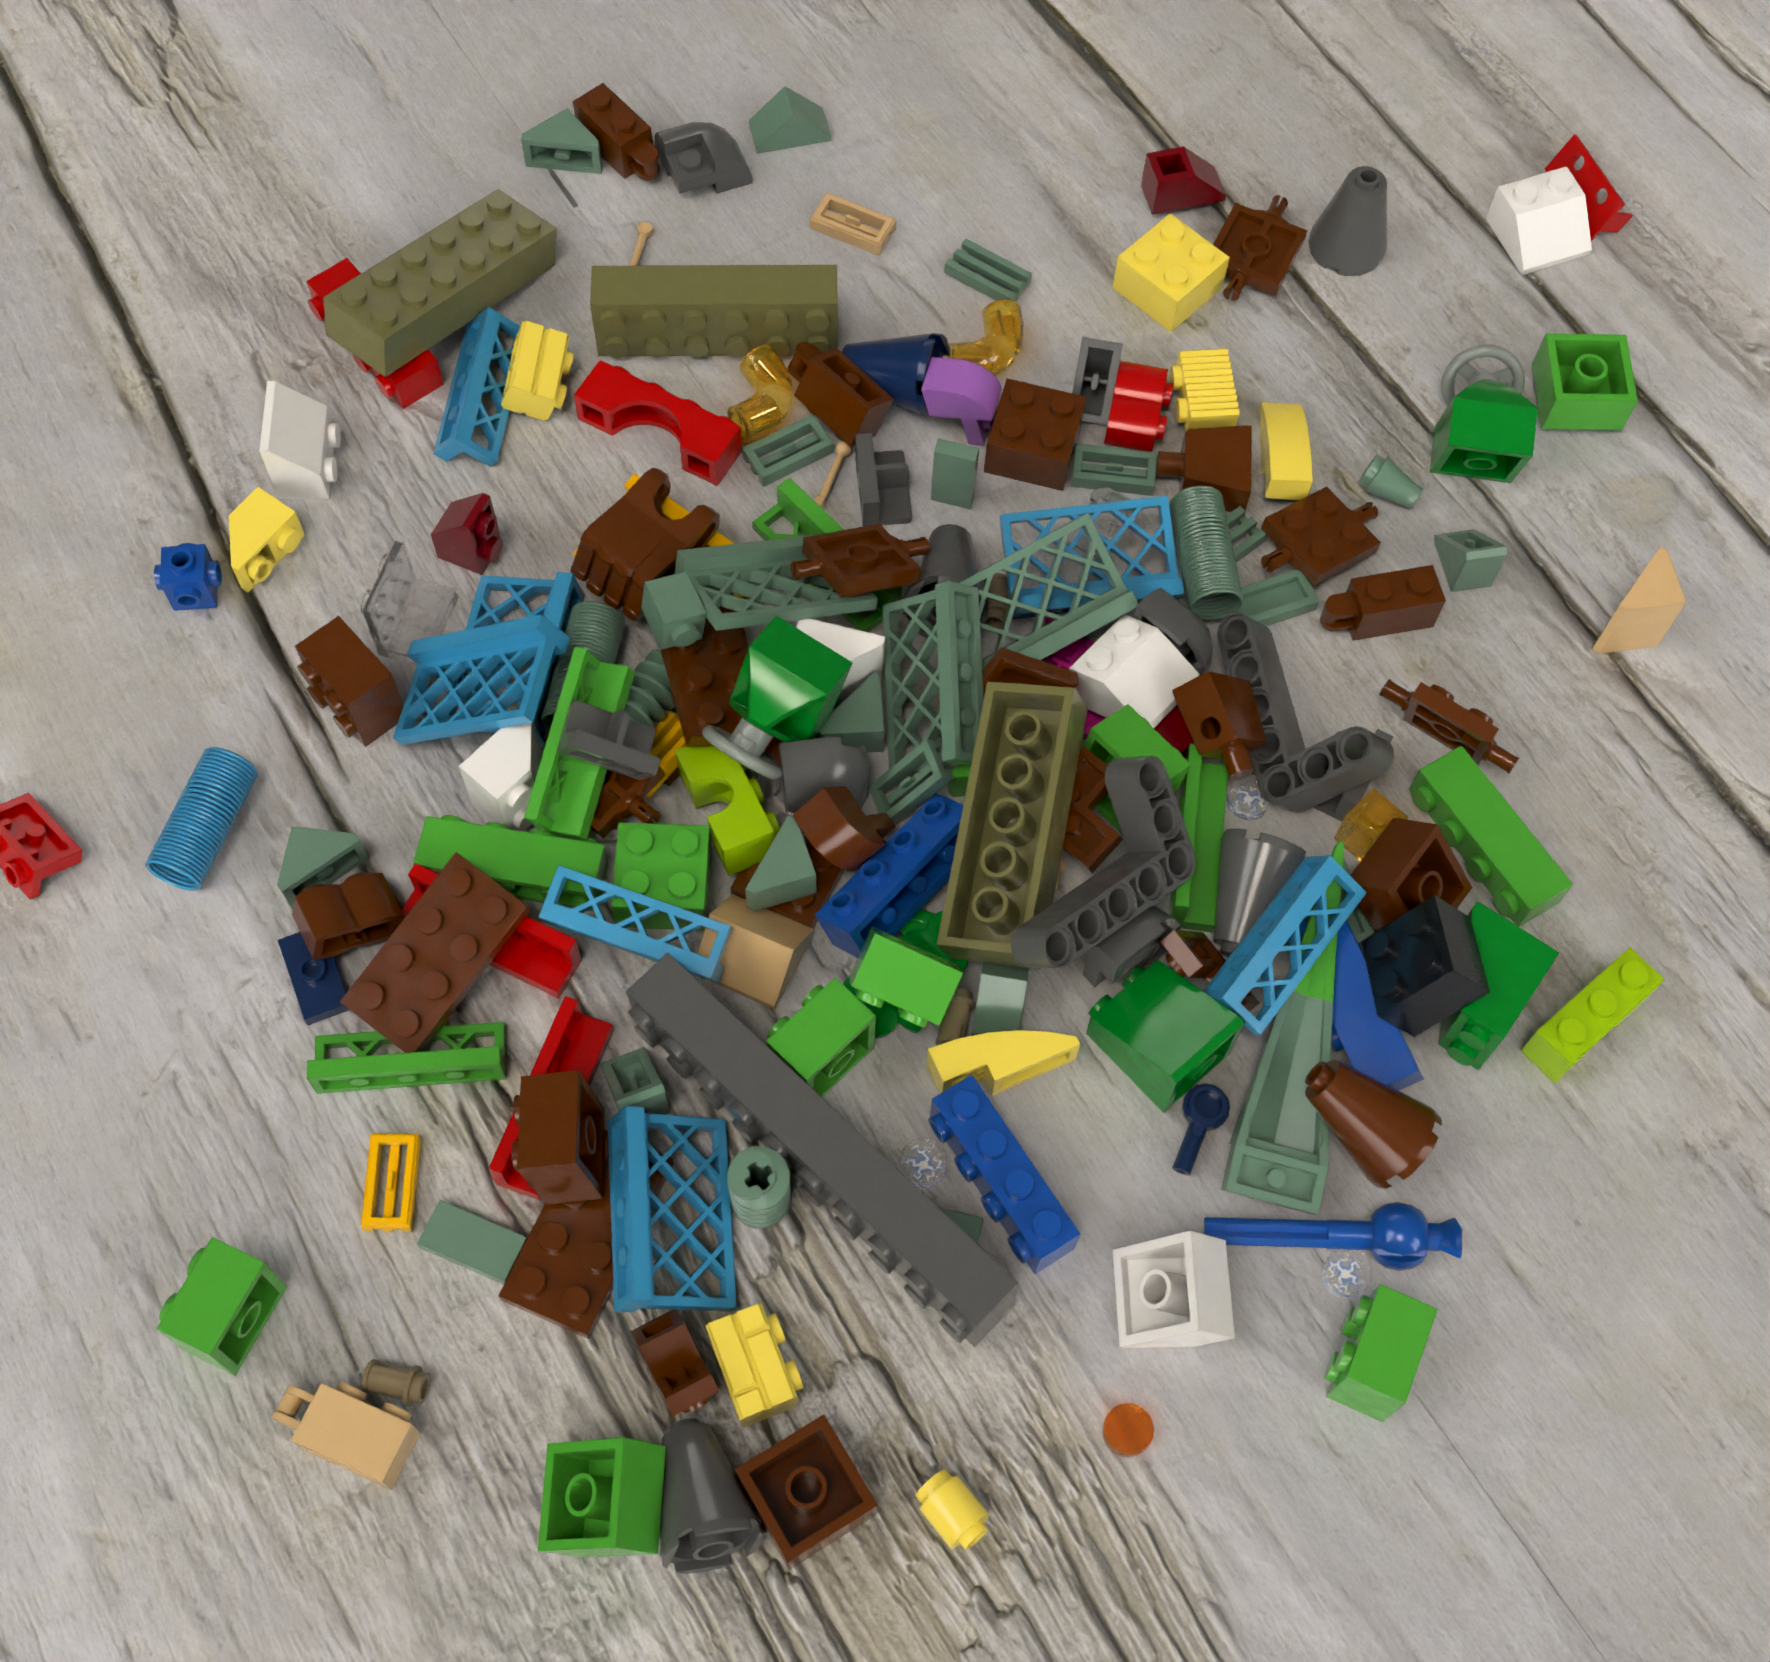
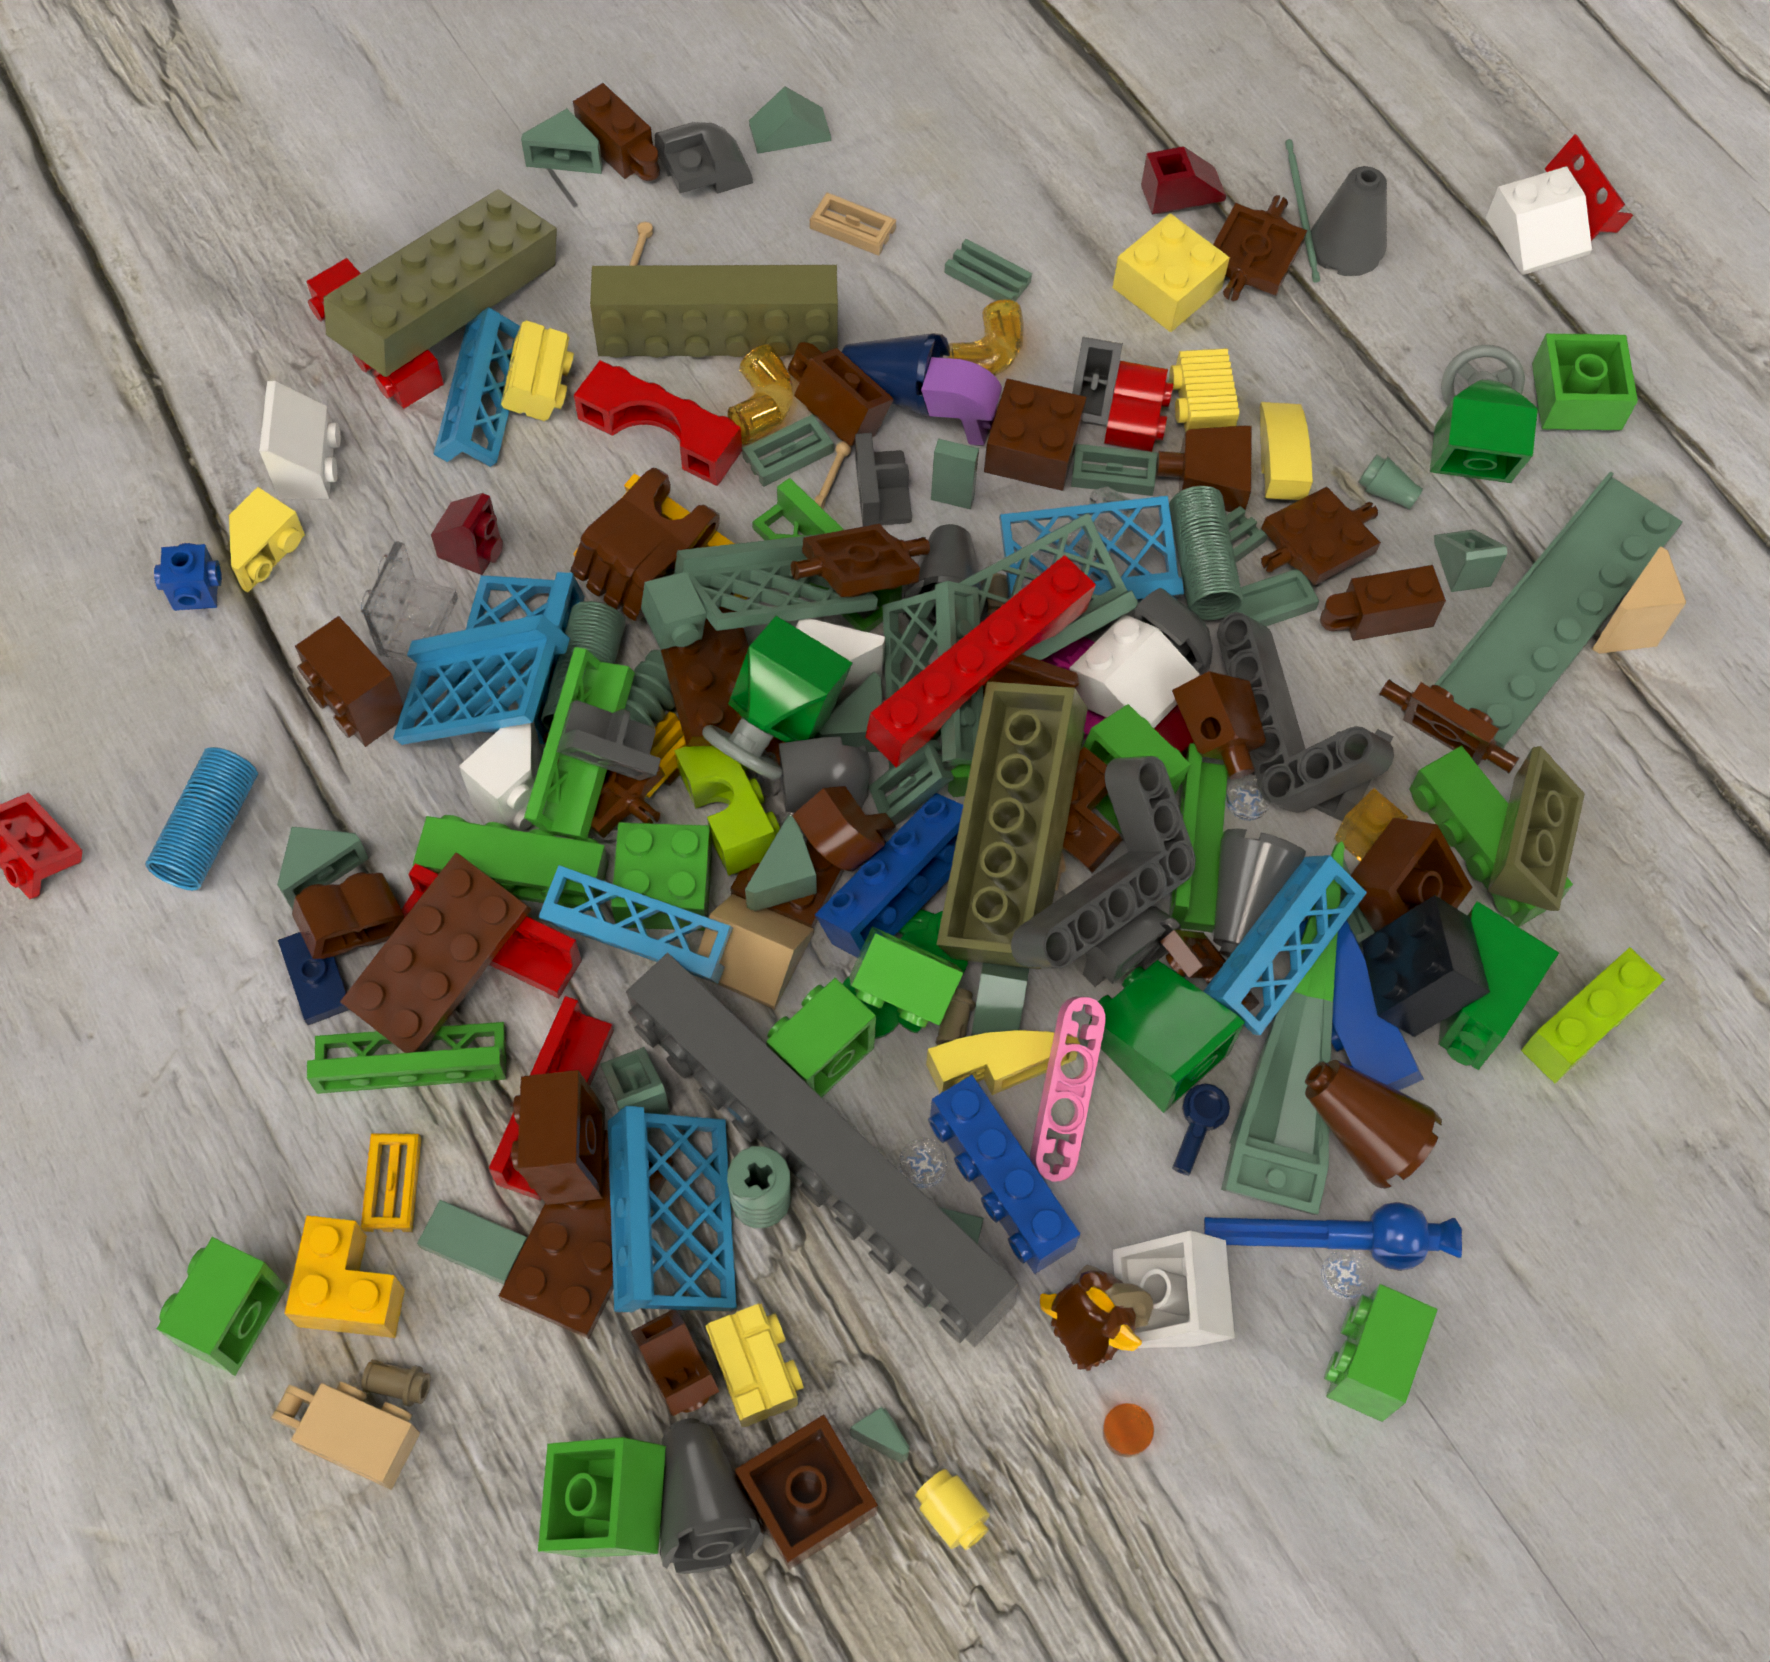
none -> yellow brick [284,1215,405,1338]
none -> sand green slope [850,1407,910,1464]
none -> red arch [865,555,1096,768]
none -> bright pink beam [1030,996,1106,1182]
none -> reddish brown hair [1040,1265,1153,1371]
none -> sand green piece [1285,139,1321,283]
none -> sand green plate [1434,471,1683,749]
none -> olive slope [1488,746,1585,911]

